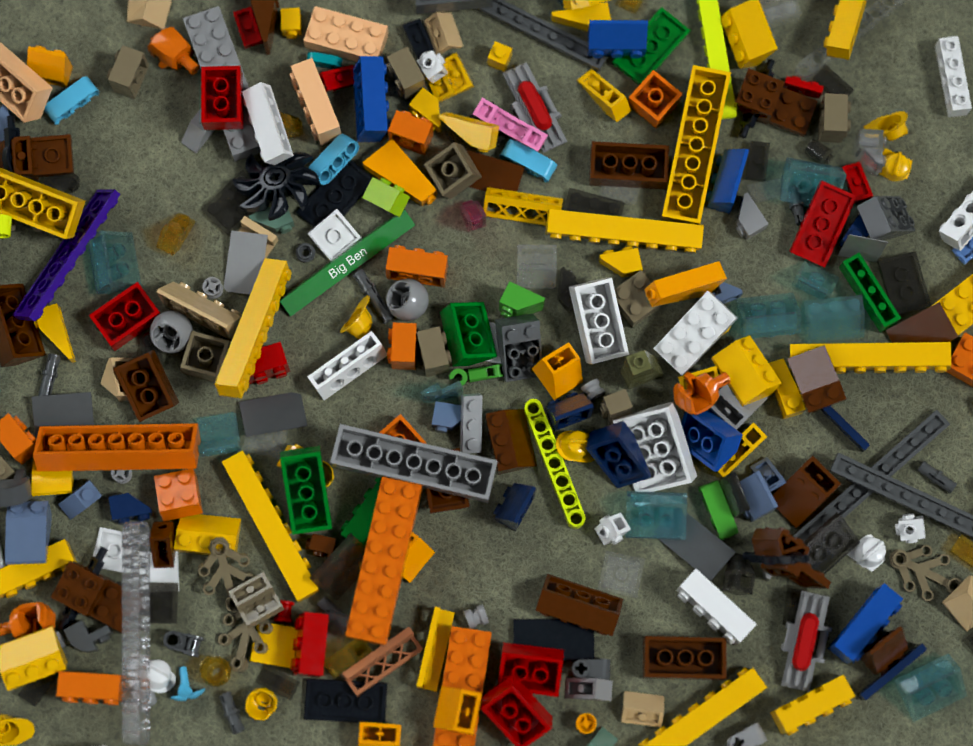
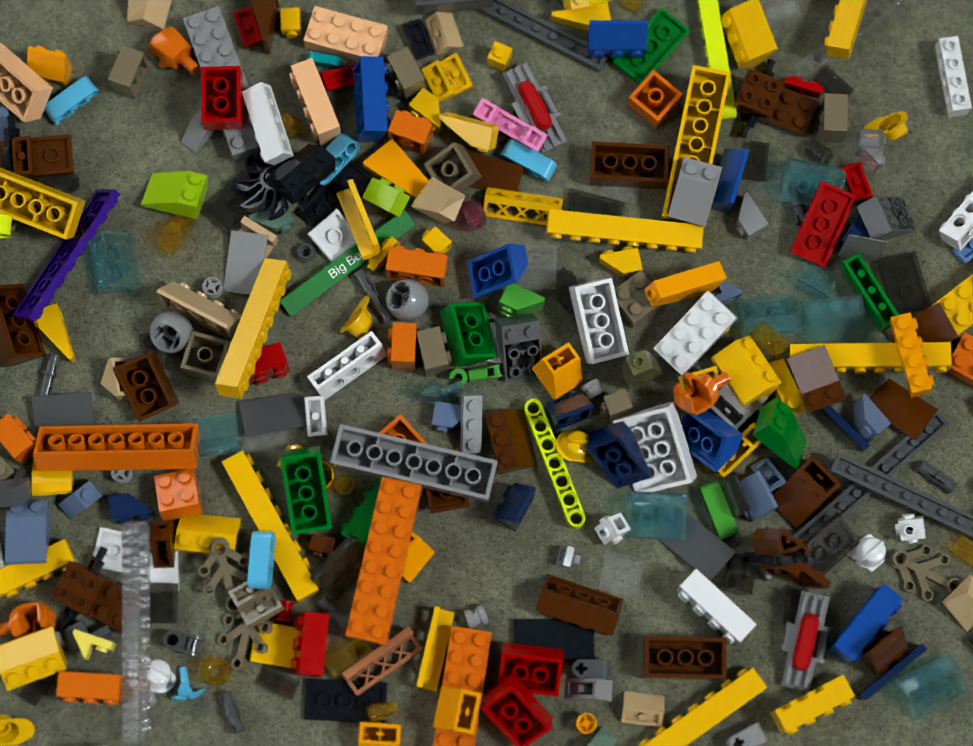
red brick [89,282,160,351] -> none
yellow hair [245,687,278,721] -> none
white brick [417,50,449,83] -> none
yellow slope [577,69,631,123] -> none
yellow piece [879,148,913,181] -> none
none -> light yellow slope [73,629,116,660]
none -> lime slope [141,171,208,219]
none -> medium azure beam [247,531,275,589]
none -> black slope [266,144,336,205]
none -> white slope [304,395,328,437]
none -> clear yellow wheel [334,475,355,497]
none -> yellow fence [337,179,381,260]
none -> clear yellow cone [366,701,398,723]
none -> yellow plate [367,236,401,273]
none -> tan slope [411,177,465,224]
none -> yellow brick [422,226,452,254]
none -> blue slope [467,243,528,299]
none -> light grey tile [555,546,581,568]
none -> light grey slope [668,157,722,227]
none -> clear yellow plate [749,320,790,358]
none -> green slope [753,398,807,470]
none -> sand blue slope [853,394,891,443]
none -> reddish brown piece [870,379,938,440]
none -> light orange brick [890,312,934,398]

